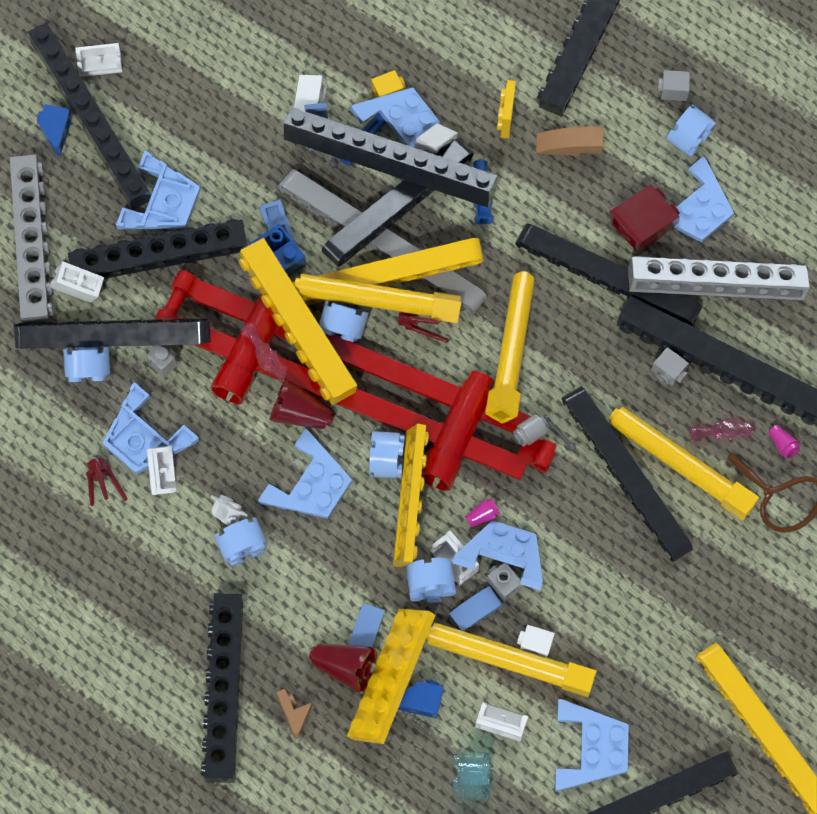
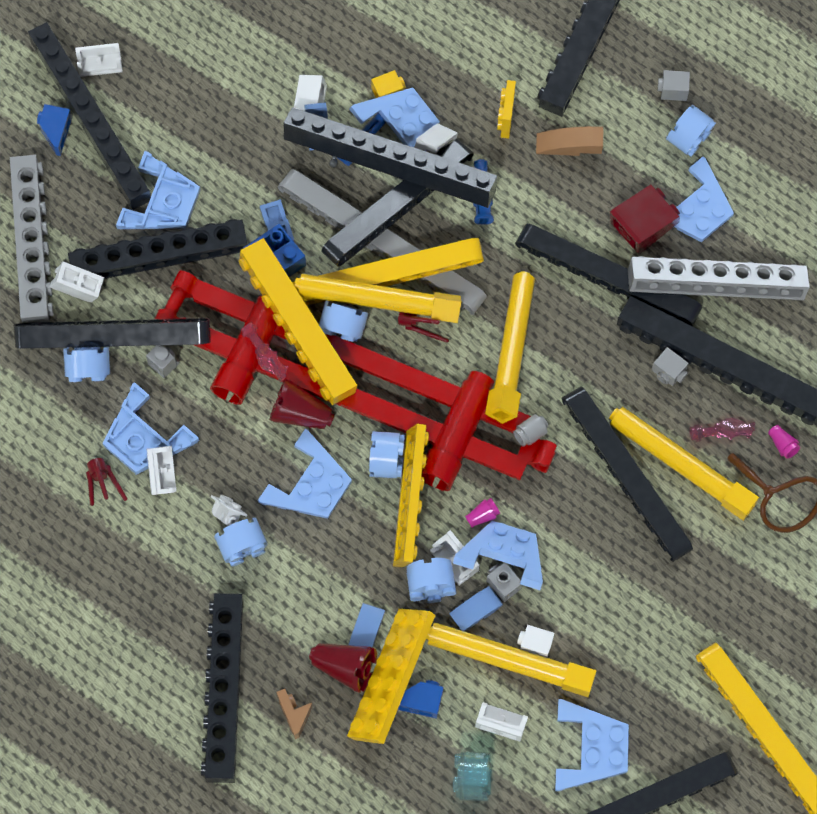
dark grey hinge [543,414,576,451] -> none

